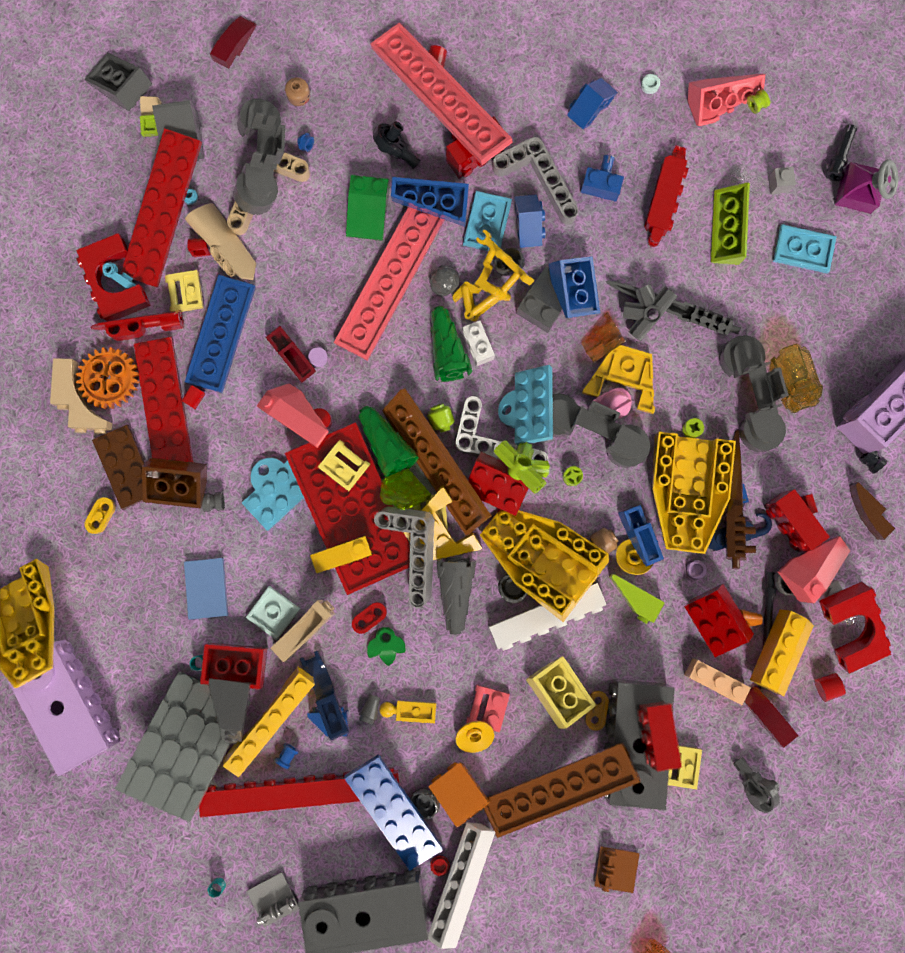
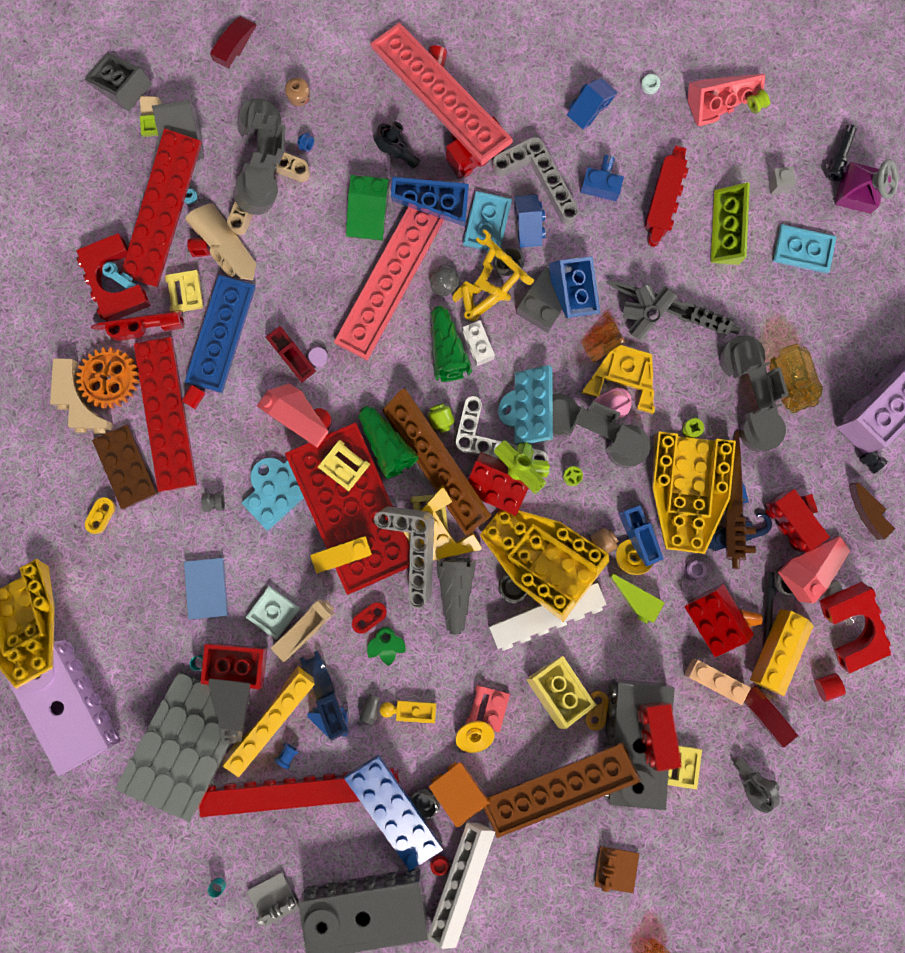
reddish brown slope [142,458,207,508] -> none
clear neon green plate [380,469,432,510] -> none

